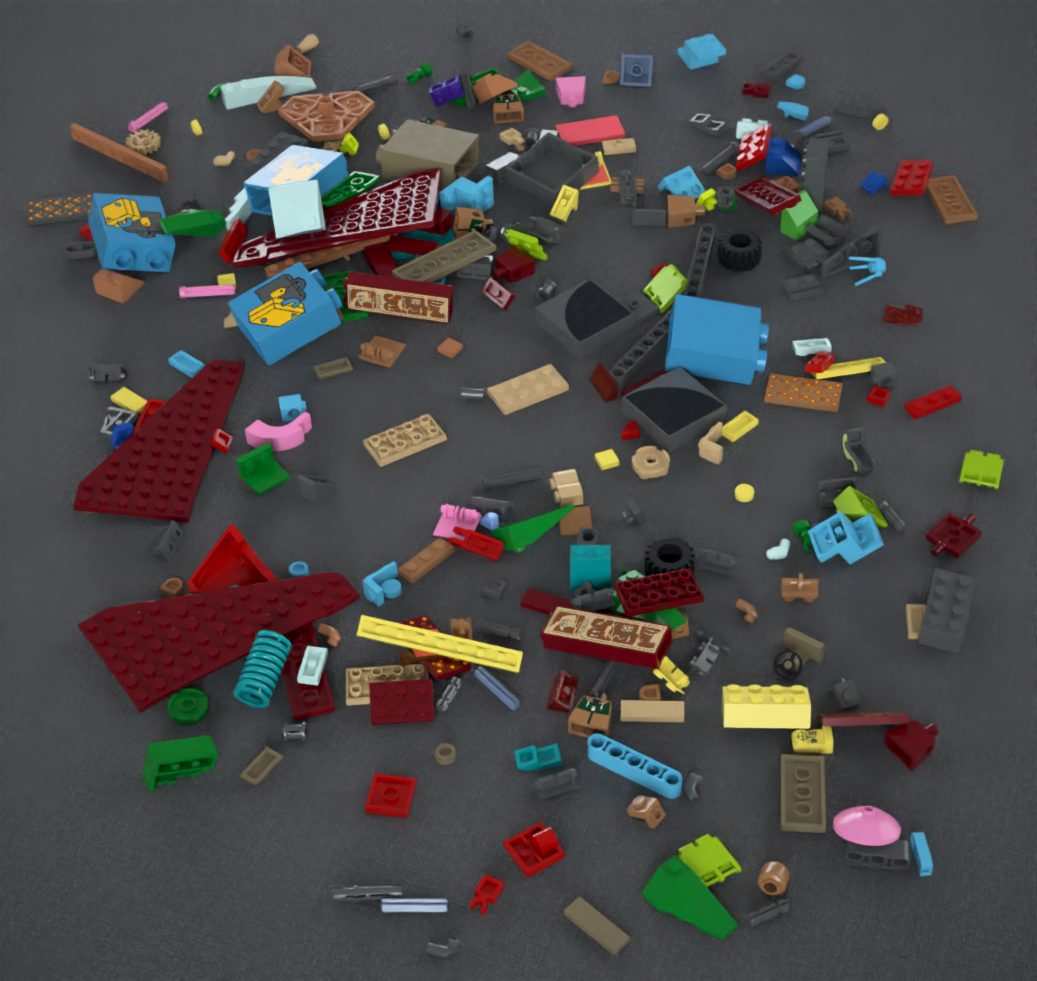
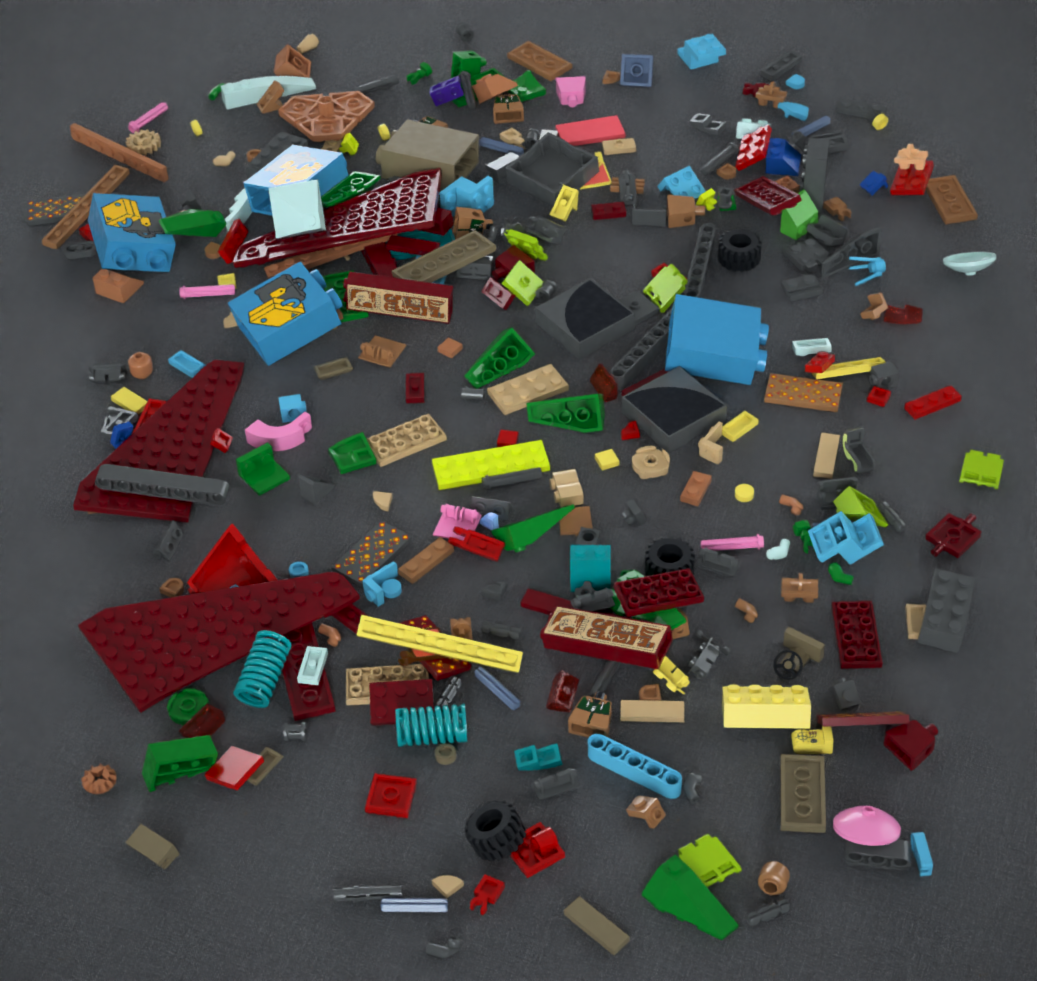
none -> medium nougat plate [42,165,130,250]
none -> nougat gear [81,763,117,794]
none -> dark grey beam [95,464,230,505]
none -> dark tan hinge [125,824,180,869]
none -> nougat head [128,352,153,379]
none -> clear red slope [179,703,225,738]
none -> tile [204,746,264,791]
none -> medium nougat tile [205,242,221,259]
none -> green plate [328,432,376,474]
none -> dark red plate [331,604,368,634]
none -> dark grey tile [332,520,412,588]
none -> tan tile [373,491,393,511]
none -> teal piece [395,704,467,747]
none -> dark red plate [406,373,425,404]
none -> neon yellow plate [432,440,550,490]
none -> tan tile [432,875,464,899]
none -> green torso [451,51,486,78]
none -> green wedge [464,327,535,389]
none -> black tyre [464,800,526,861]
none -> sand blue axle [479,137,524,156]
none -> red tile [497,429,519,447]
none -> lime plate [502,260,543,306]
none -> green wedge [526,394,605,433]
none -> dark red plate [591,202,626,220]
none -> nougat plate [680,471,712,506]
none -> bright pink axle [701,534,764,551]
none -> medium nougat hips [756,81,787,108]
none -> nougat arm [779,494,803,516]
none -> tan tile [813,433,840,479]
none -> green arm [828,562,854,585]
none -> dark red tile [831,601,883,669]
none -> medium nougat bracket [860,292,888,320]
none -> light nougat hips [894,144,928,170]
none -> light aqua dish [943,252,996,275]

